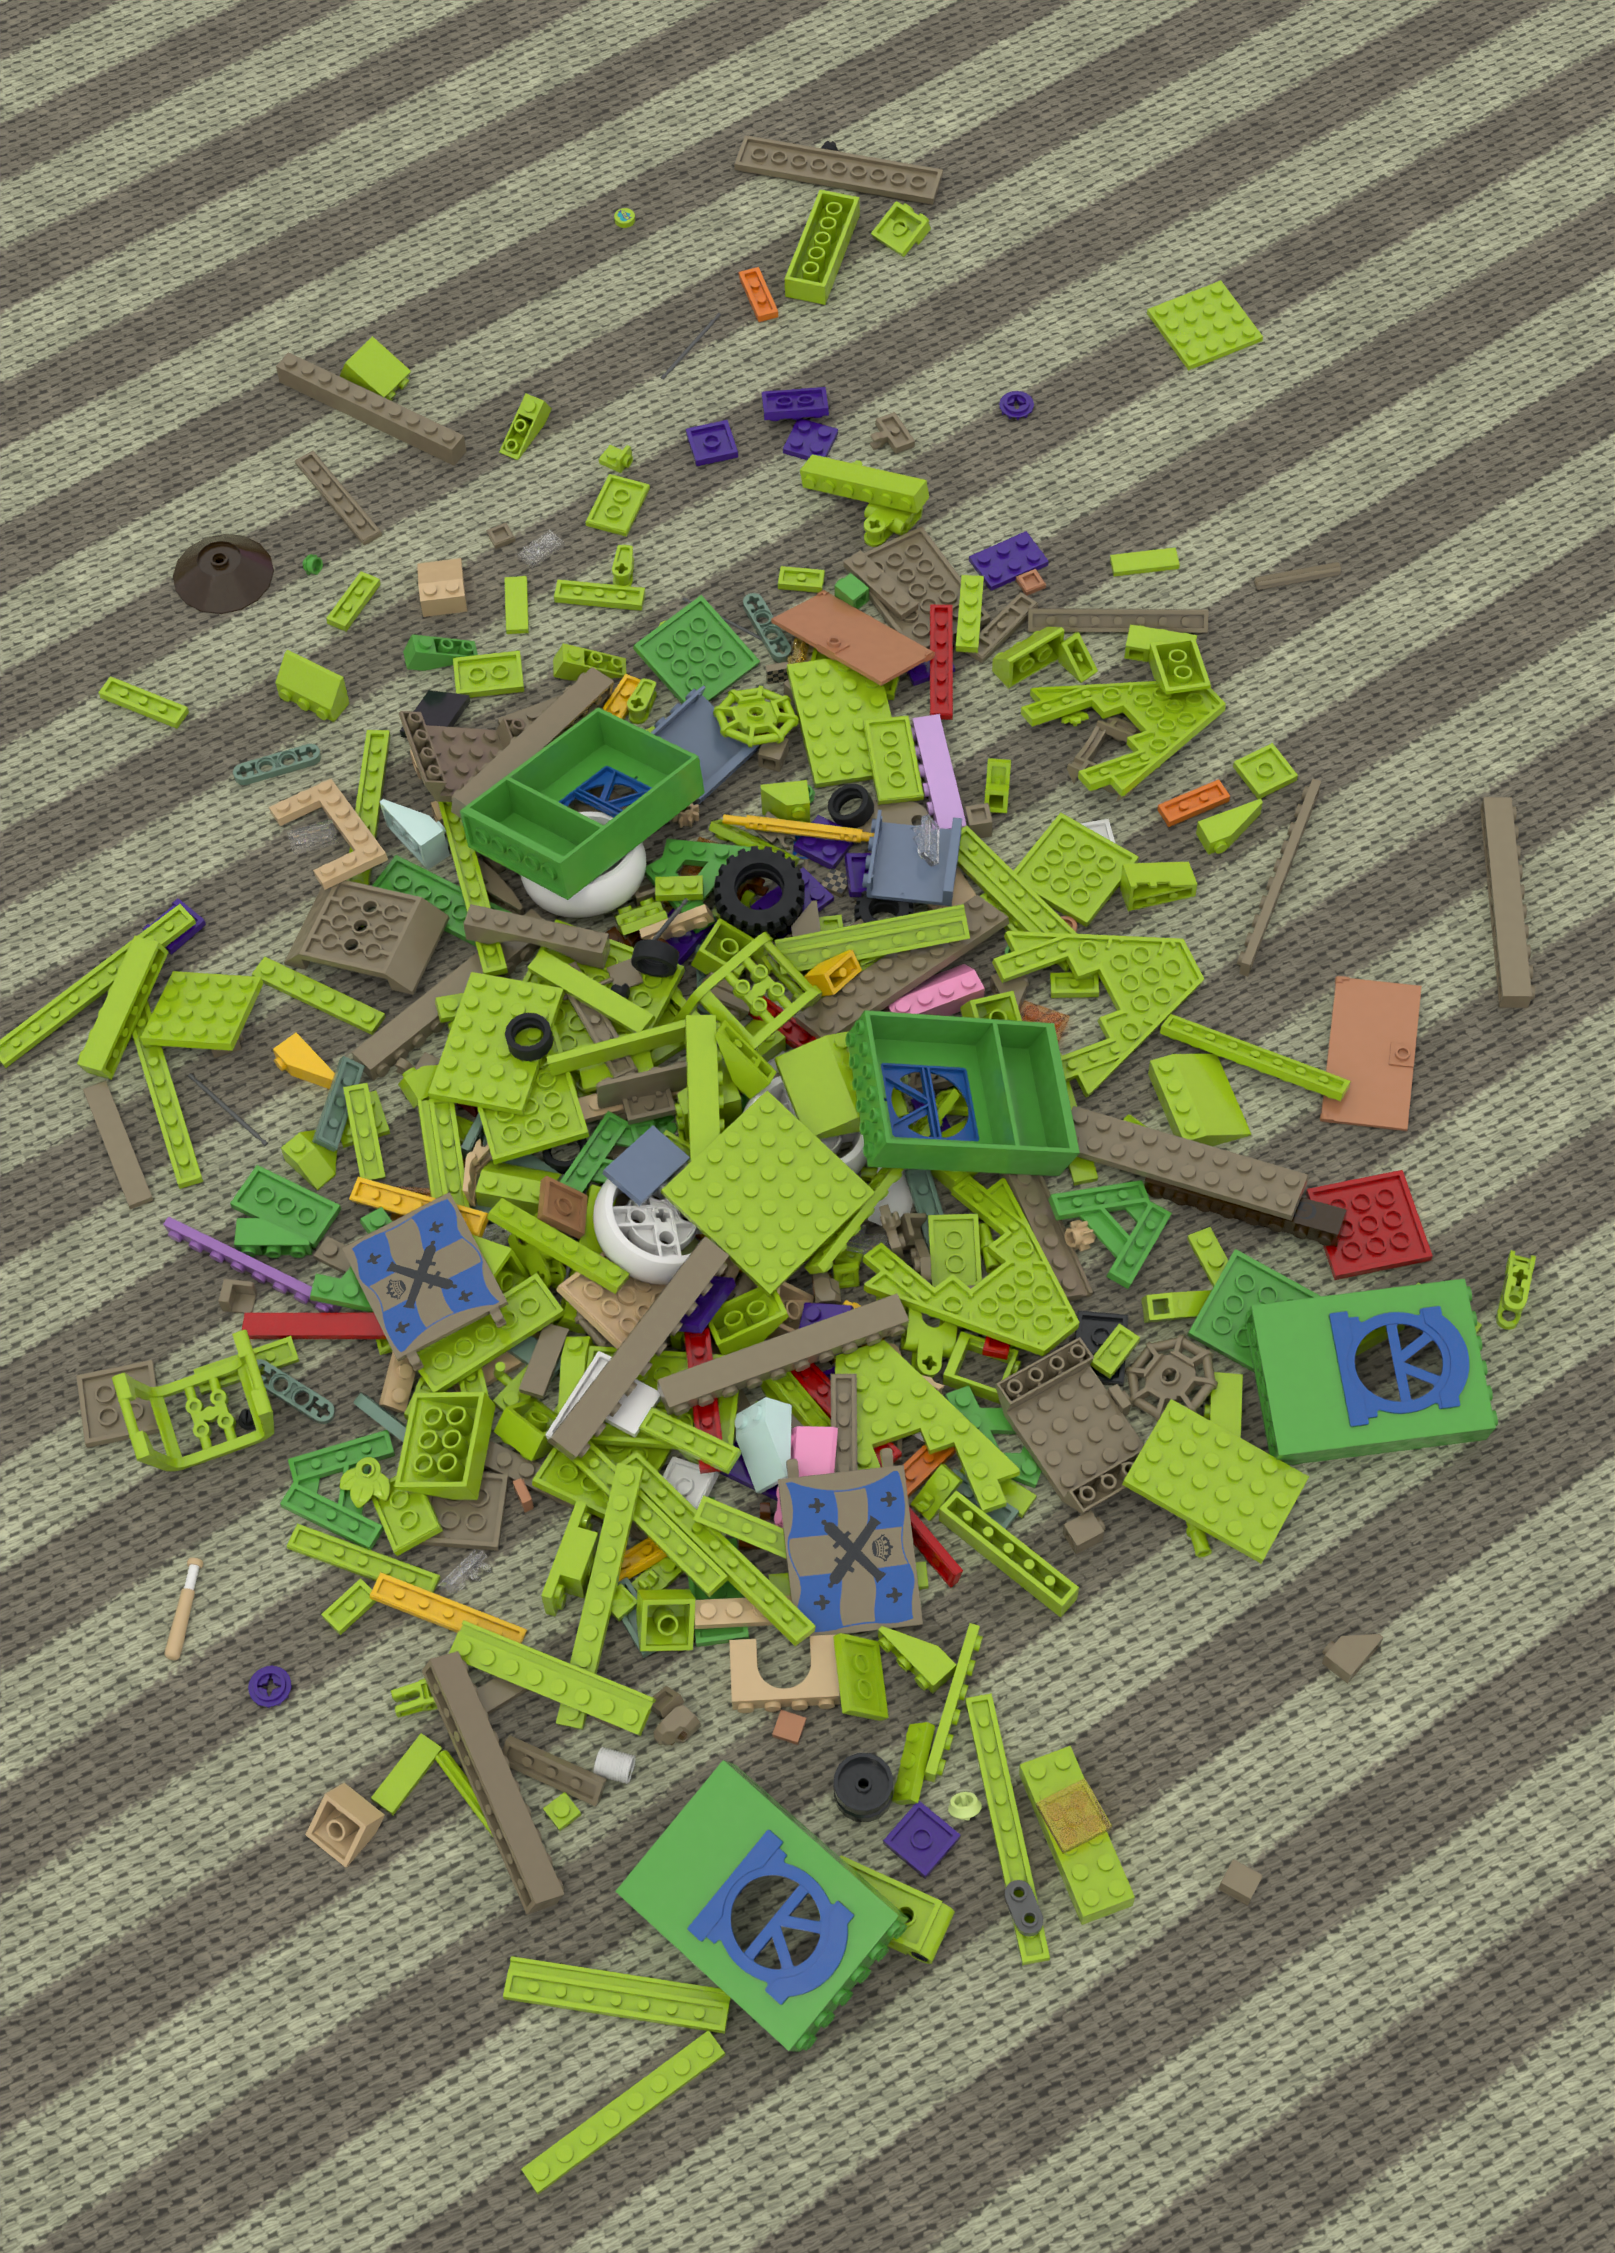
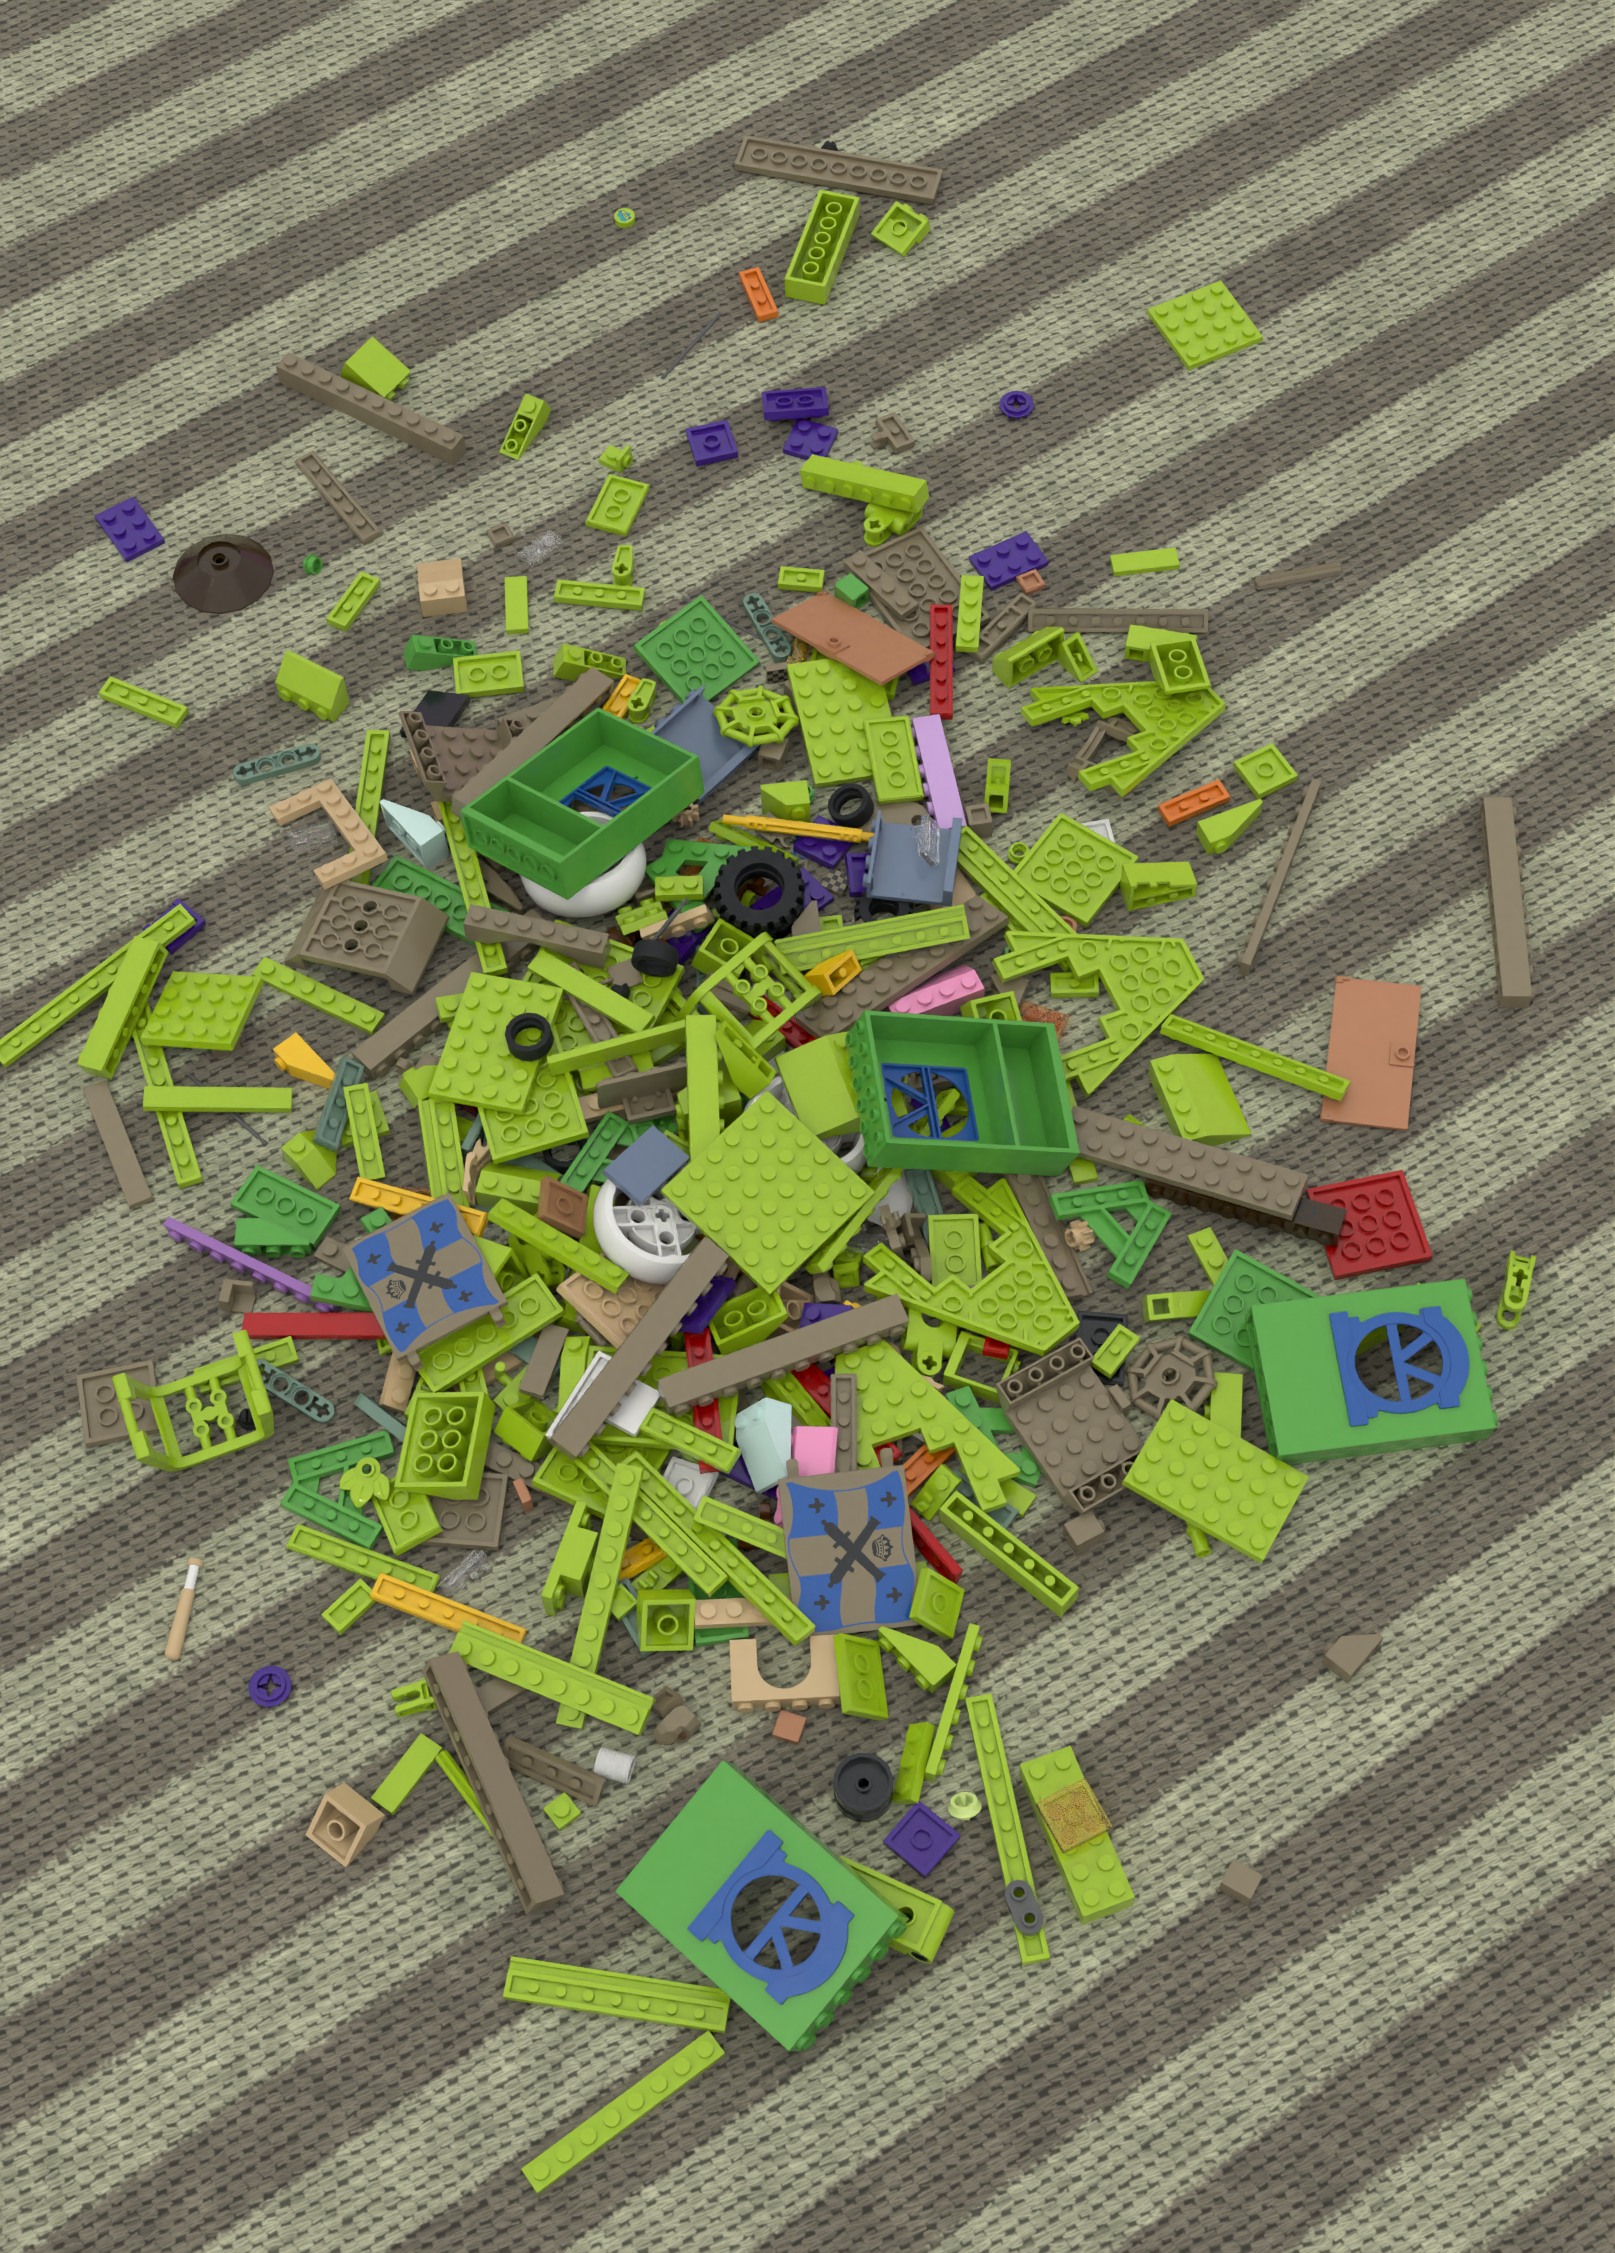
none -> dark purple plate [95,497,165,563]
none -> lime tile [143,1086,292,1113]
none -> lime plate [909,1568,965,1639]
none -> lime plate [1007,842,1030,865]

